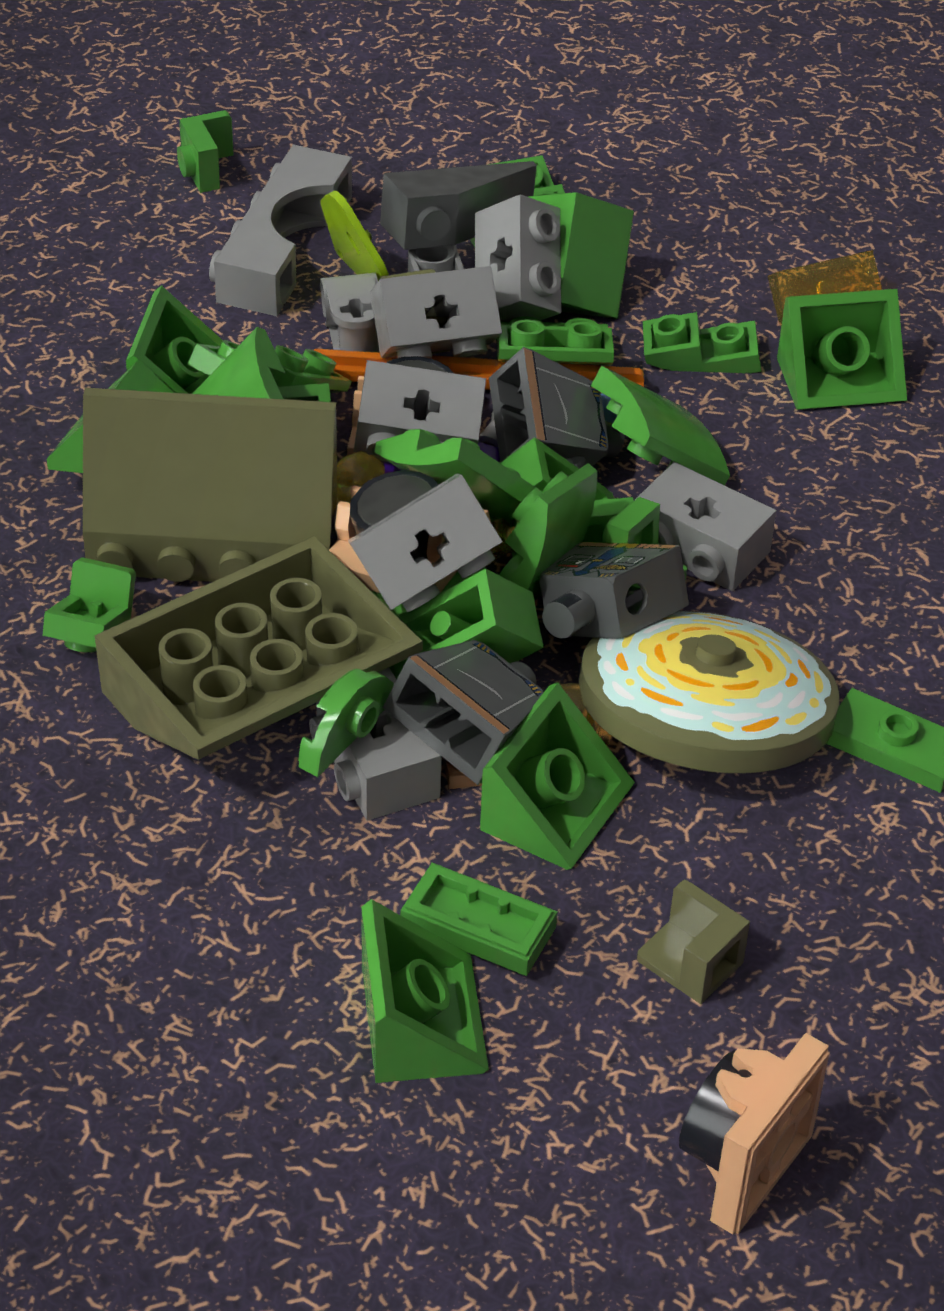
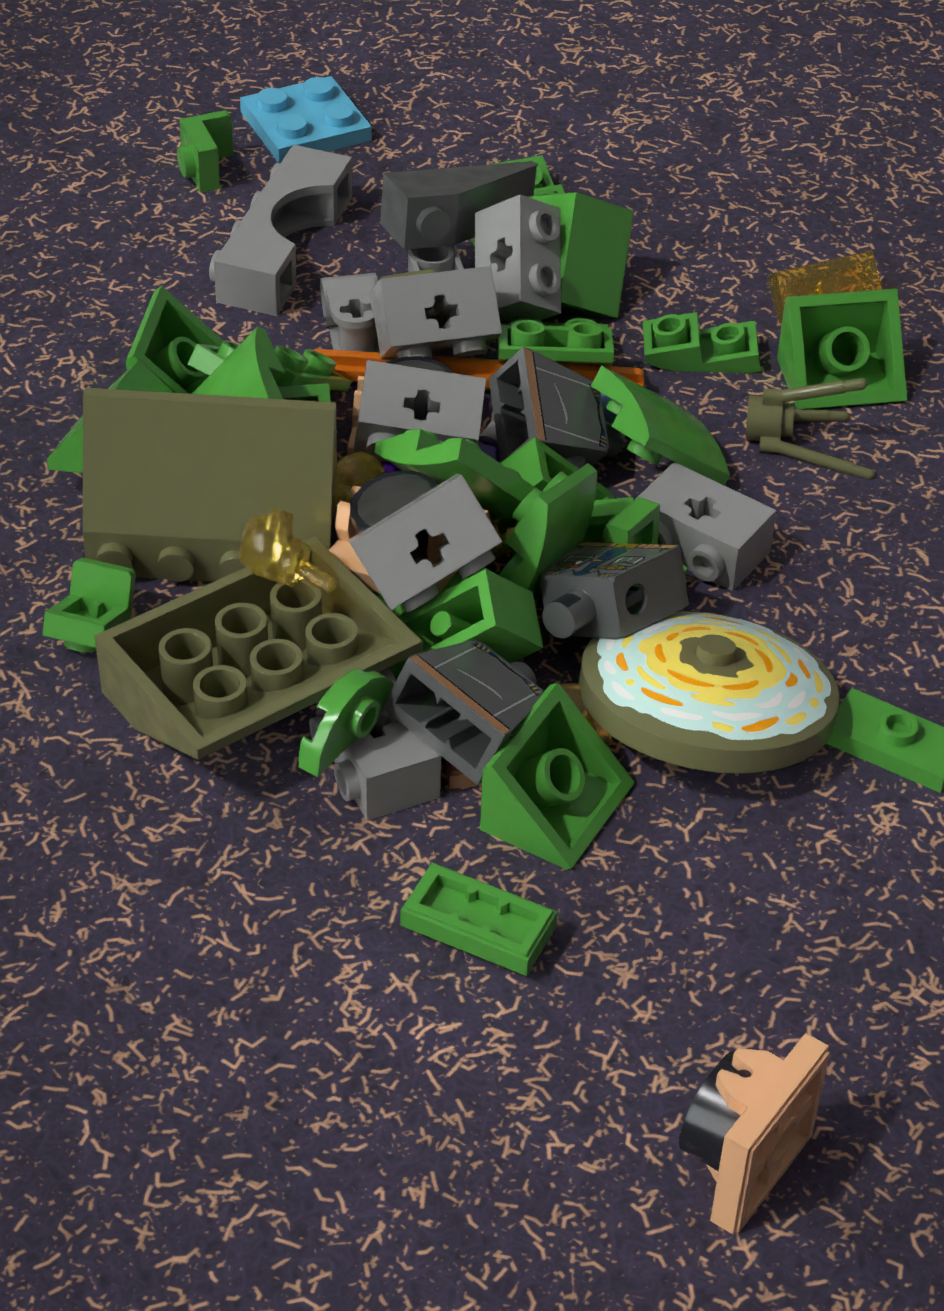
lime piece [320,190,389,281] -> none
bright green slope [361,899,489,1083] -> none
olive panel [637,879,750,1004] -> none
none -> clear yellow piece [239,509,337,593]
none -> medium azure plate [240,76,372,163]
none -> olive plant [746,378,875,480]

